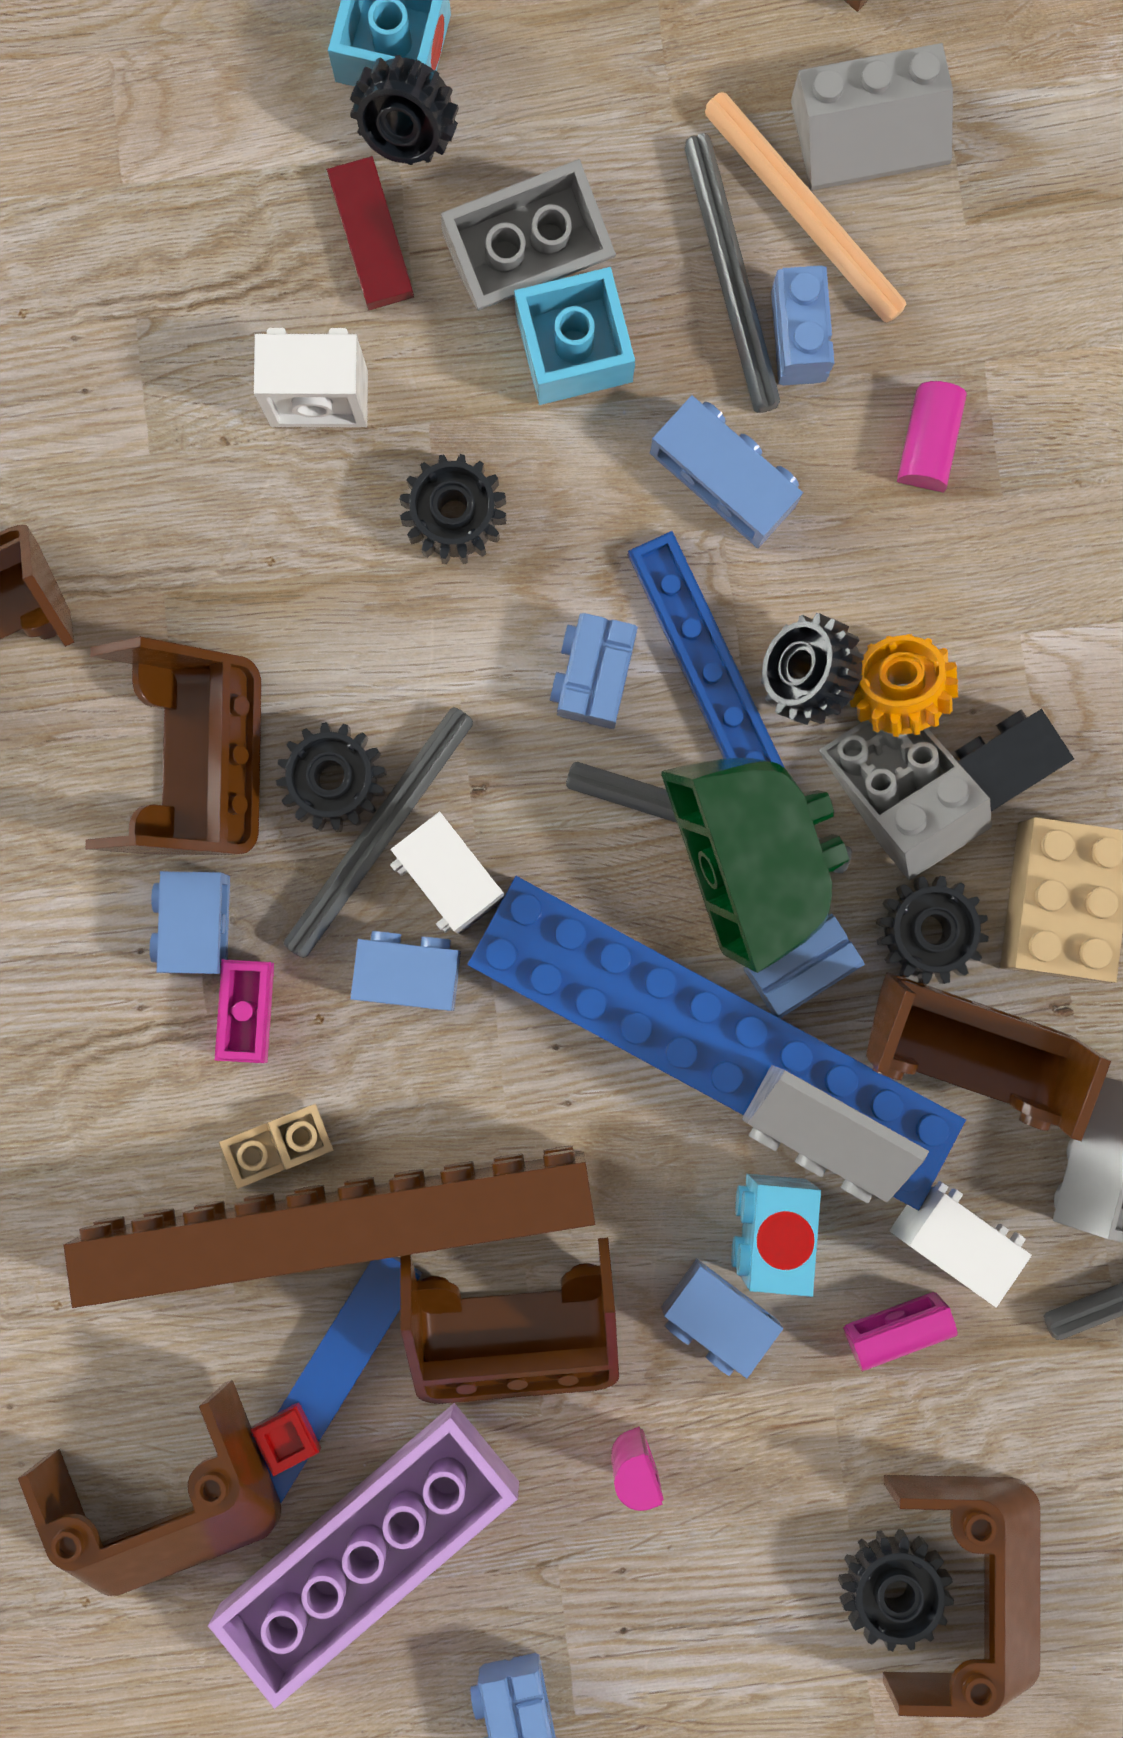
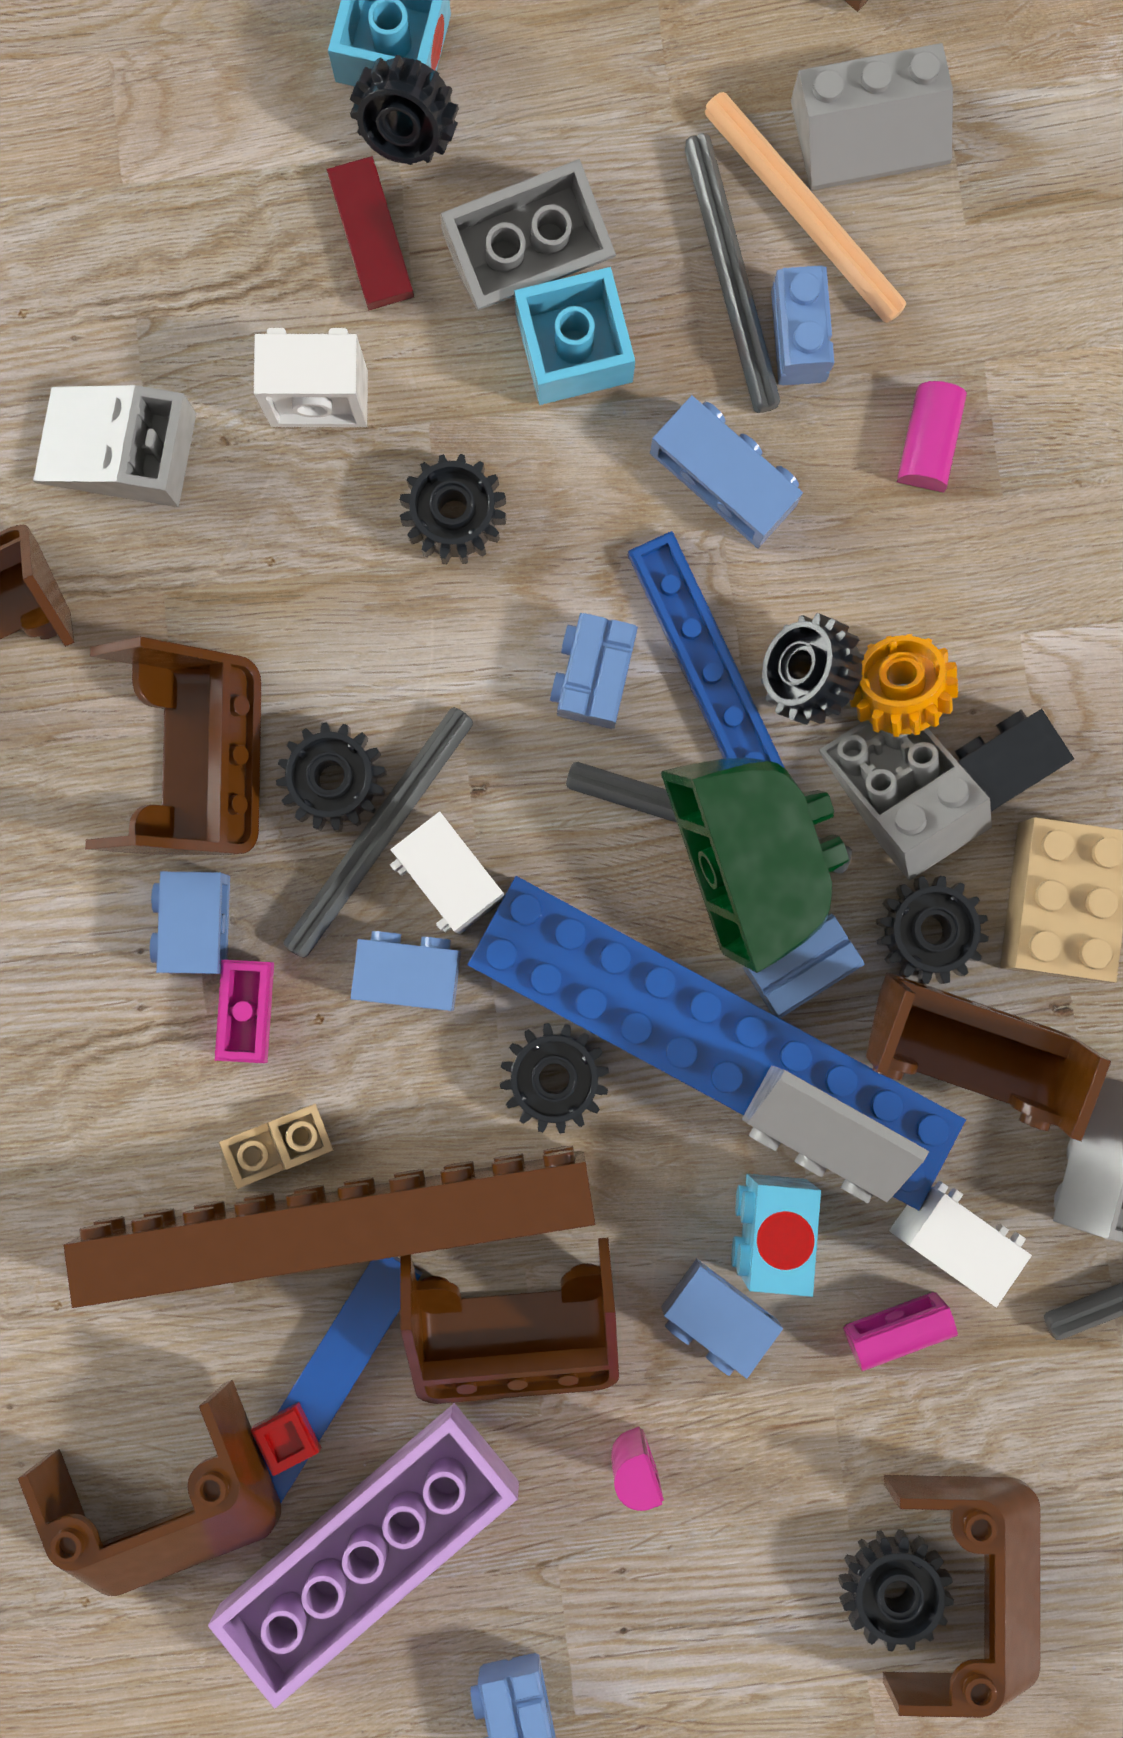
none -> light grey slope [33,385,197,507]
none -> black gear [500,1023,609,1134]

